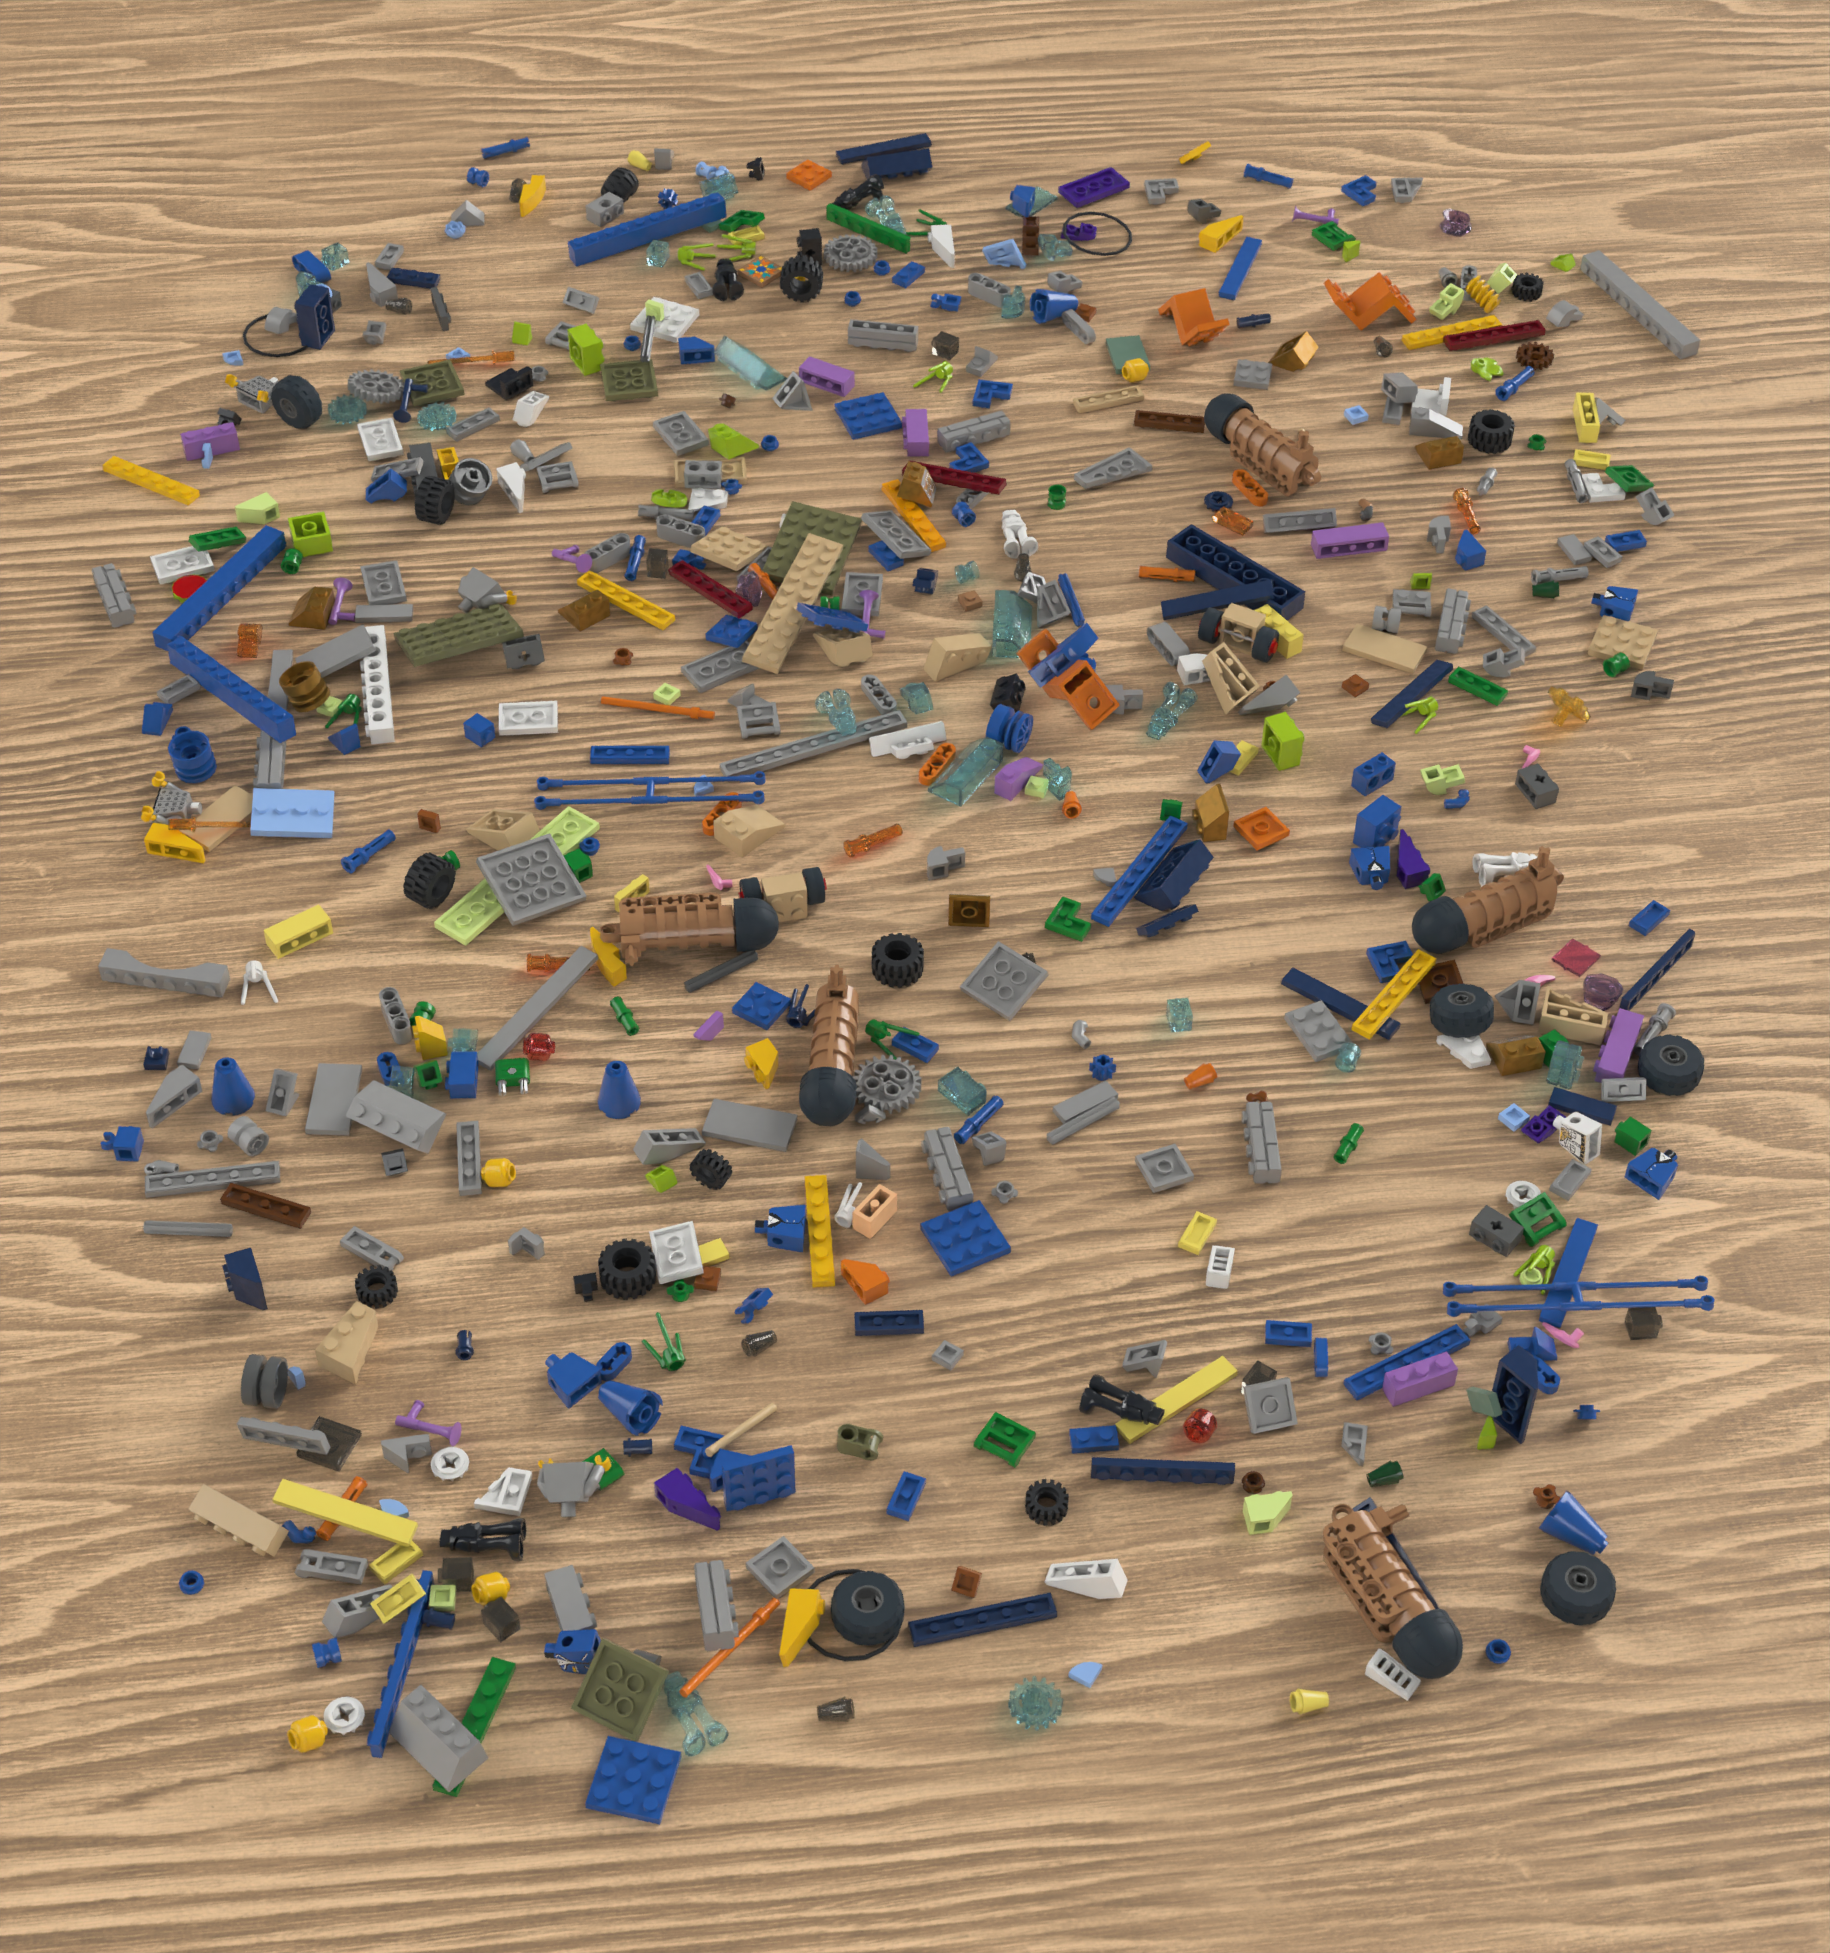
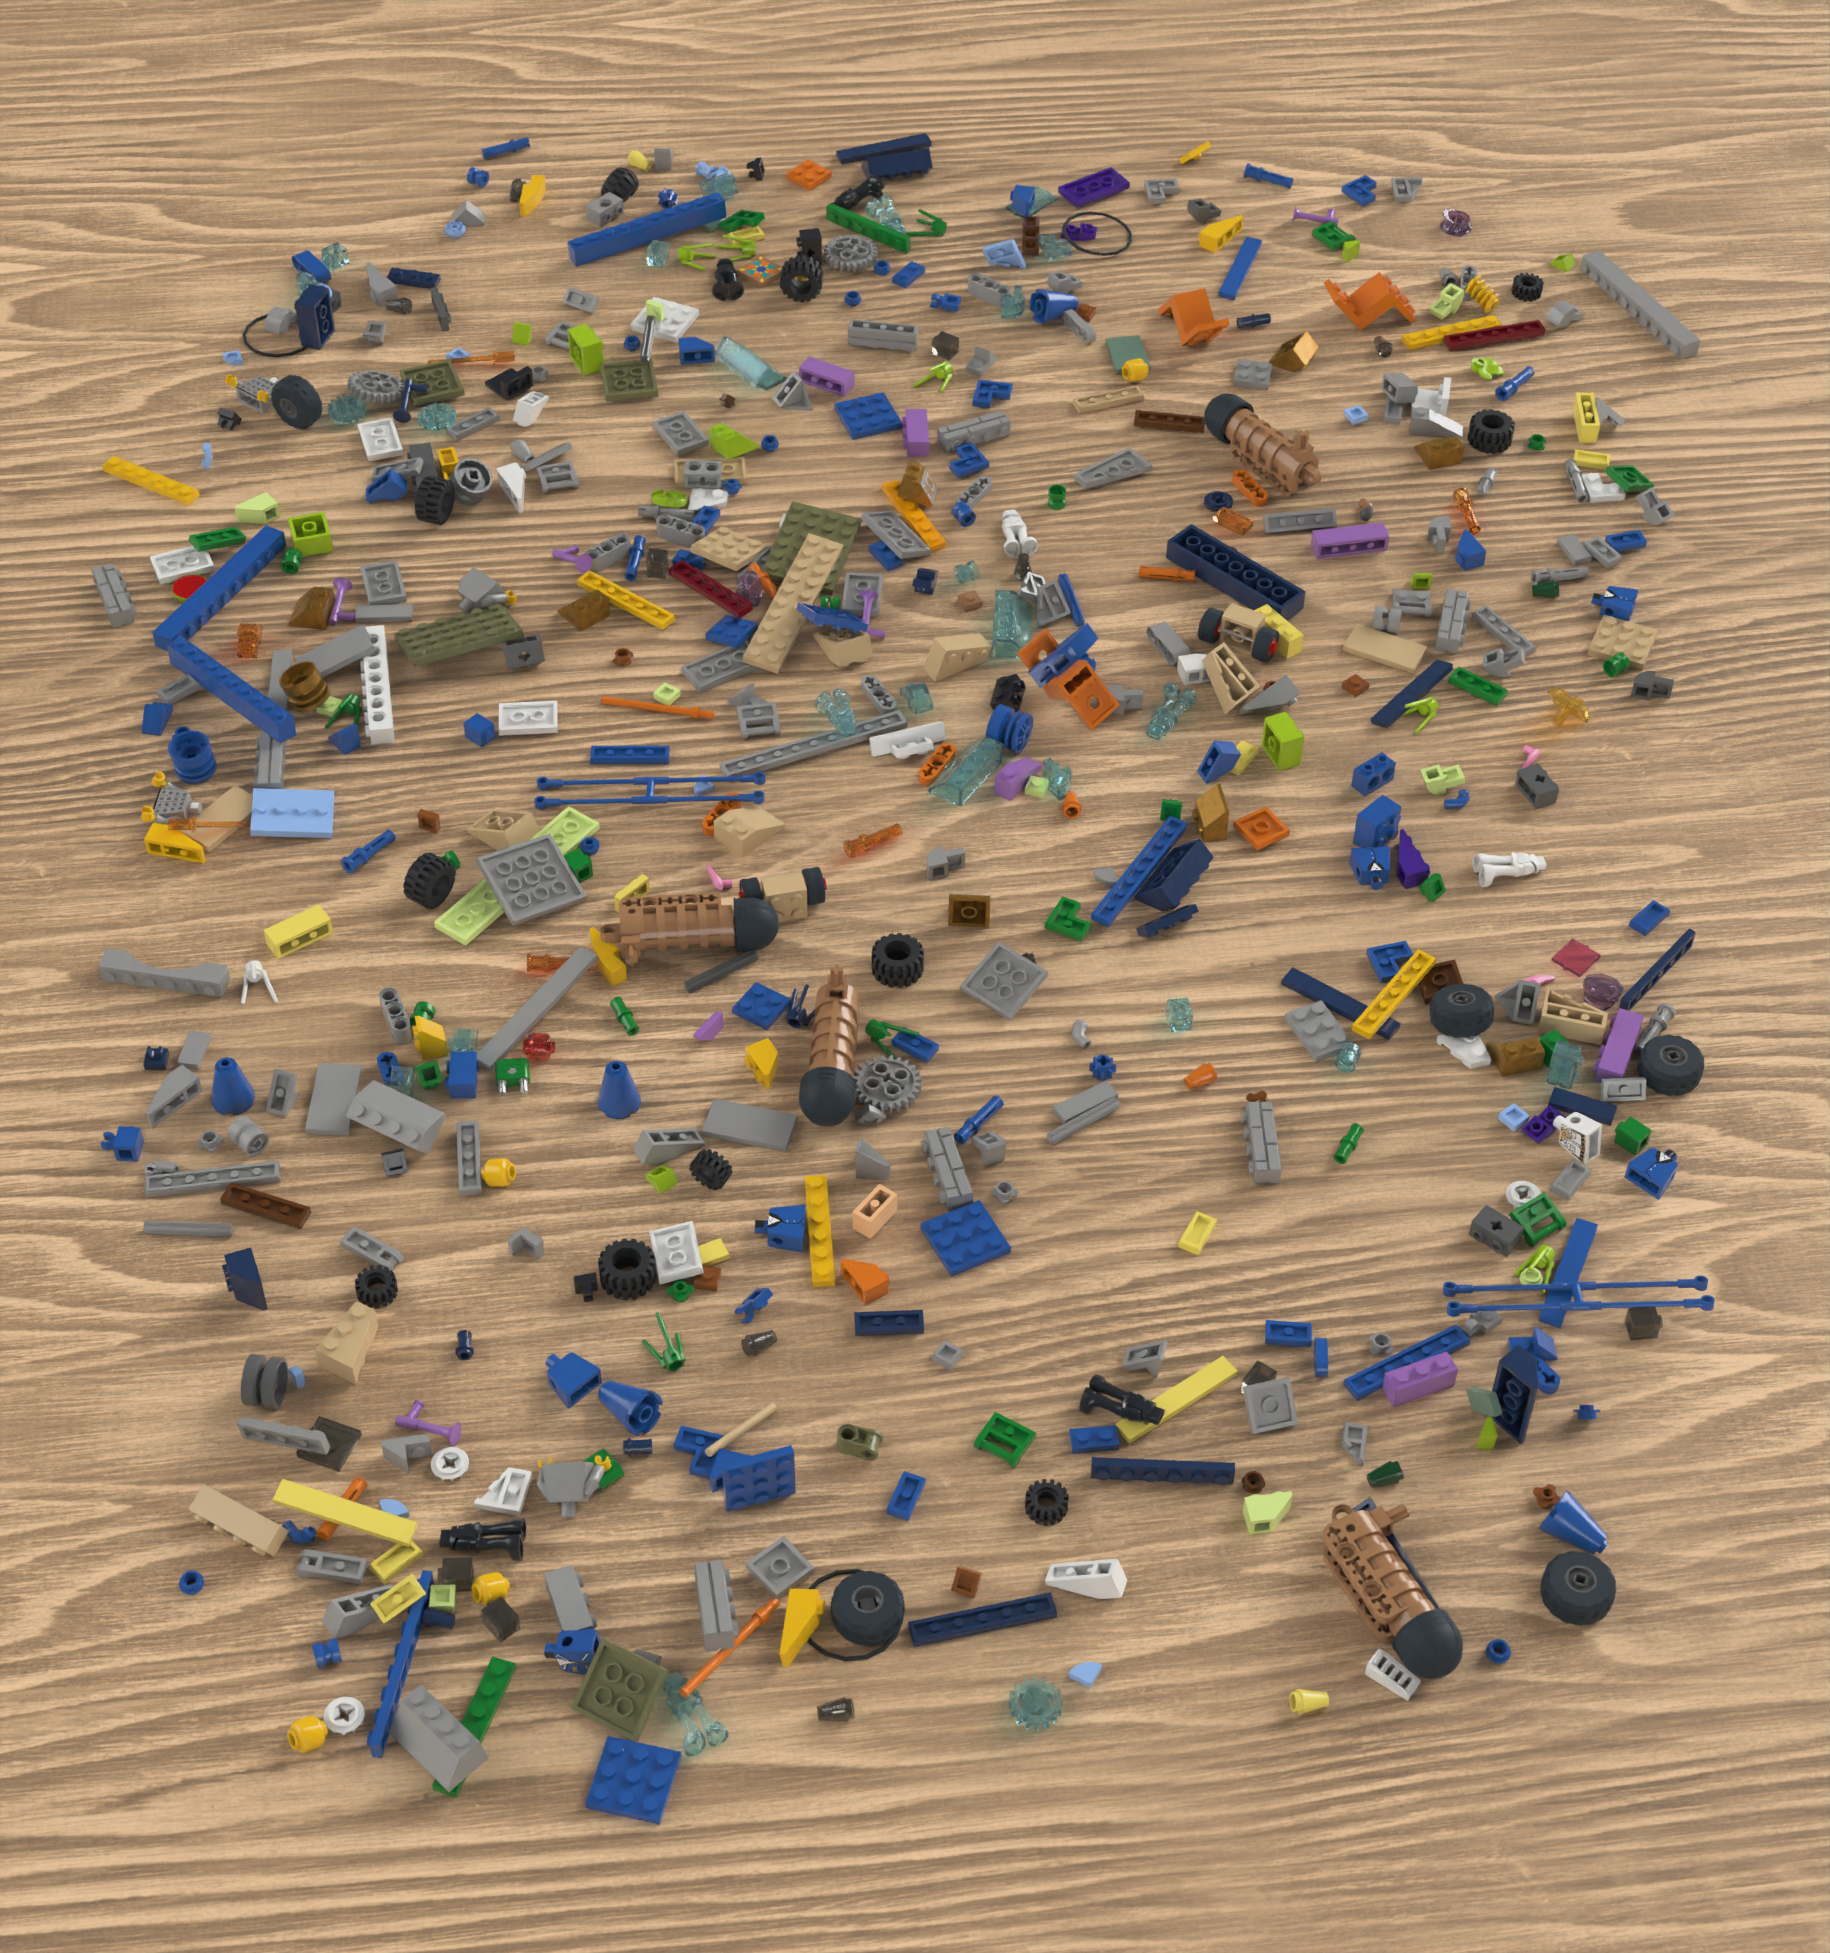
medium lavender brick [180,422,240,461] -> none
light grey plate [375,243,404,270] -> none
blue beam [596,1342,632,1381] -> none
dark purple slope [654,1468,721,1531] -> none
light grey tile [685,272,713,299] -> none
white plant [835,1182,862,1228] -> none
dark red plate [902,460,1007,495] -> none
white slope [928,225,955,268] -> none
clear light blue brick [938,1066,987,1116] -> none
light grey plate [1135,1144,1194,1193] -> none
dark blue tile [1161,579,1275,620] -> none
clear red head [1183,1408,1217,1443] -> none
white slope [1206,1245,1235,1289] -> none
medium nougat piece [1412,846,1564,954] -> none
yellowish green slope [1487,263,1517,294] -> none
reddish brown gear [1516,342,1554,371] -> none
bright pink bar [1542,1322,1584,1348] -> none

